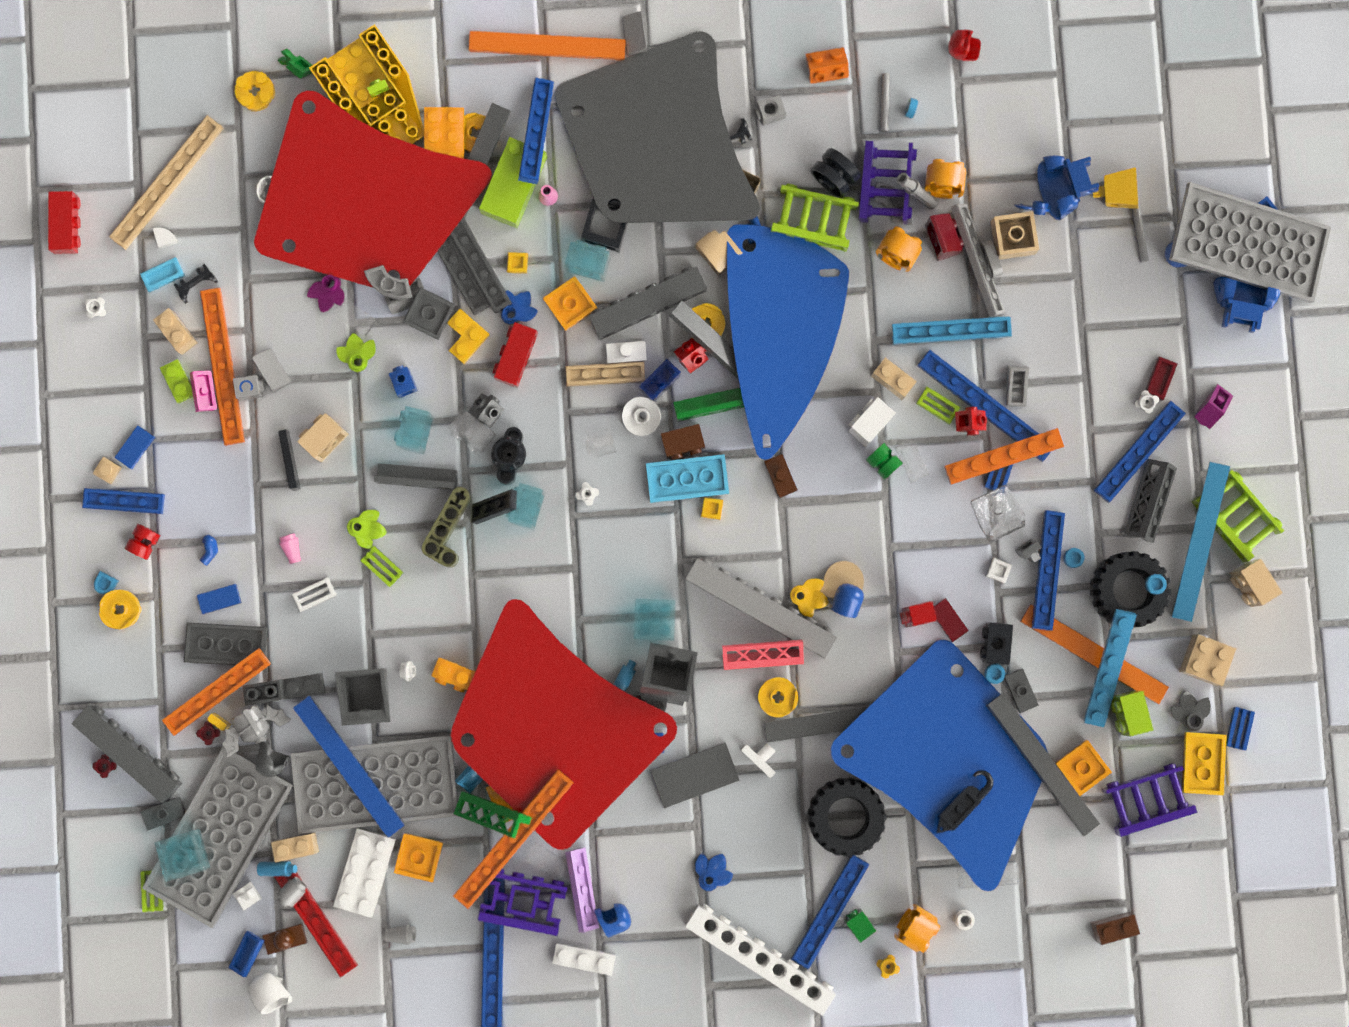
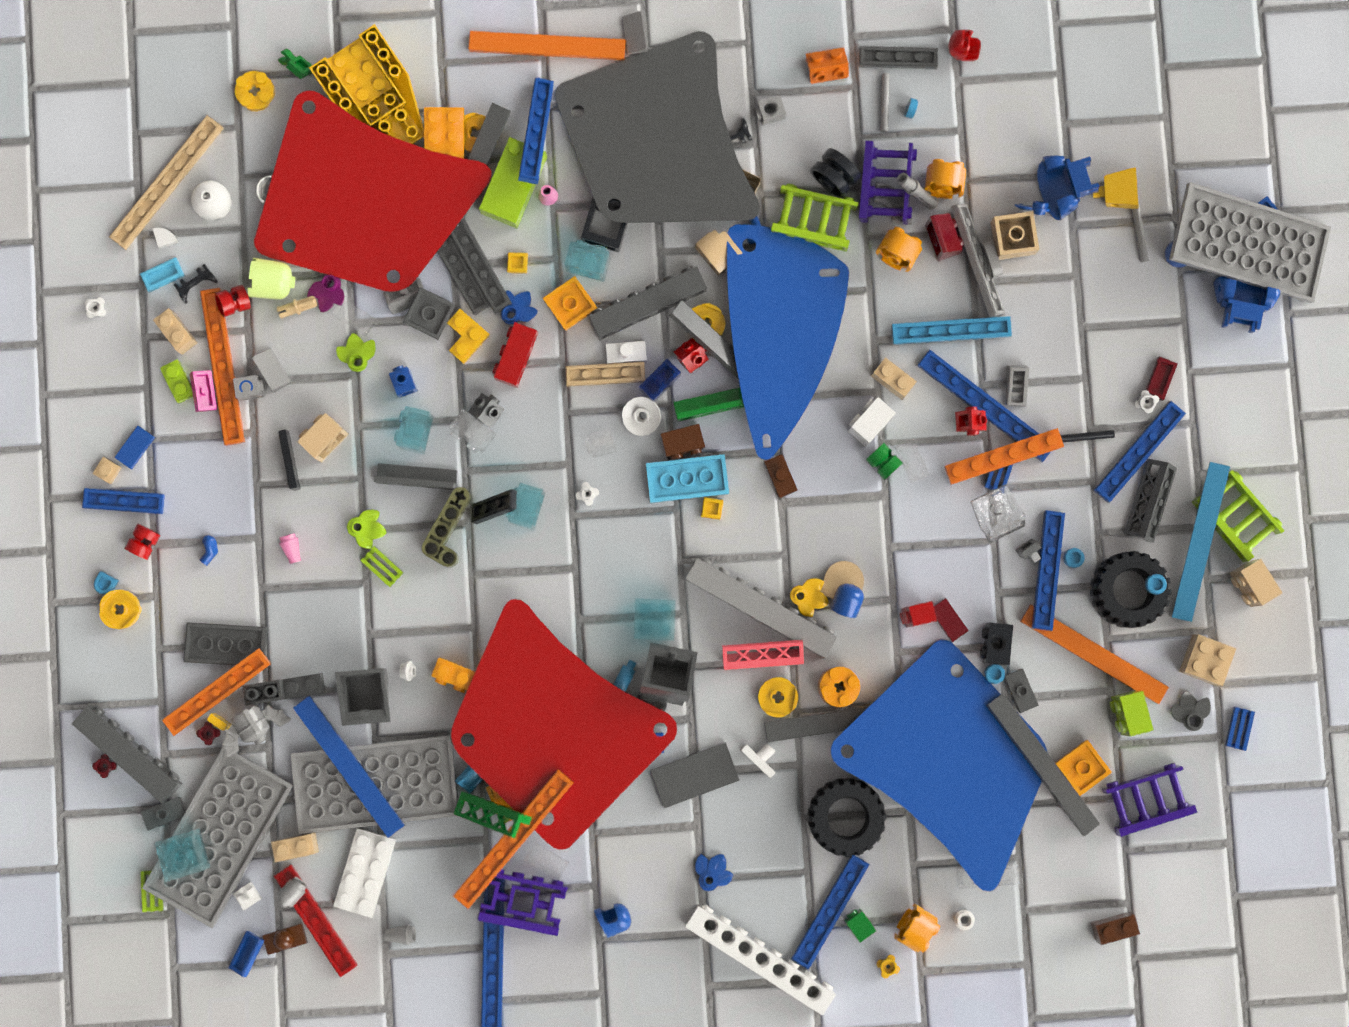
red brick [48,191,81,254] -> none
blue tile [197,584,242,614] -> none
white piece [249,973,292,1014] -> none
dark grey hair [255,741,290,777] -> none
dark azure cylinder [257,861,297,876] -> none
white tile [292,577,337,612] -> none
light grey tile [364,265,413,300] -> none
lime plate [367,79,389,98] -> none
light orange plate [394,833,444,883] -> none
black beam [491,427,526,485] -> none
white plate [552,943,616,976] -> none
lavender plate [565,848,599,933] -> none
lime tile [916,387,960,424] -> none
black plate [936,770,994,833] -> none
white tile [986,558,1012,584] -> none
dark azure plate [1084,609,1137,727] -> none
yellow plate [1182,732,1227,795] -> none
magenta slope [1194,384,1233,429] -> none
none -> white cylinder [191,180,232,221]
none -> red wheel [214,285,251,317]
none -> yellowish green cylinder [248,257,296,300]
none -> tan axle [277,296,317,319]
none -> light orange brick [818,667,860,707]
none -> dark grey tile [859,46,938,69]
none -> black bar [1061,430,1115,443]

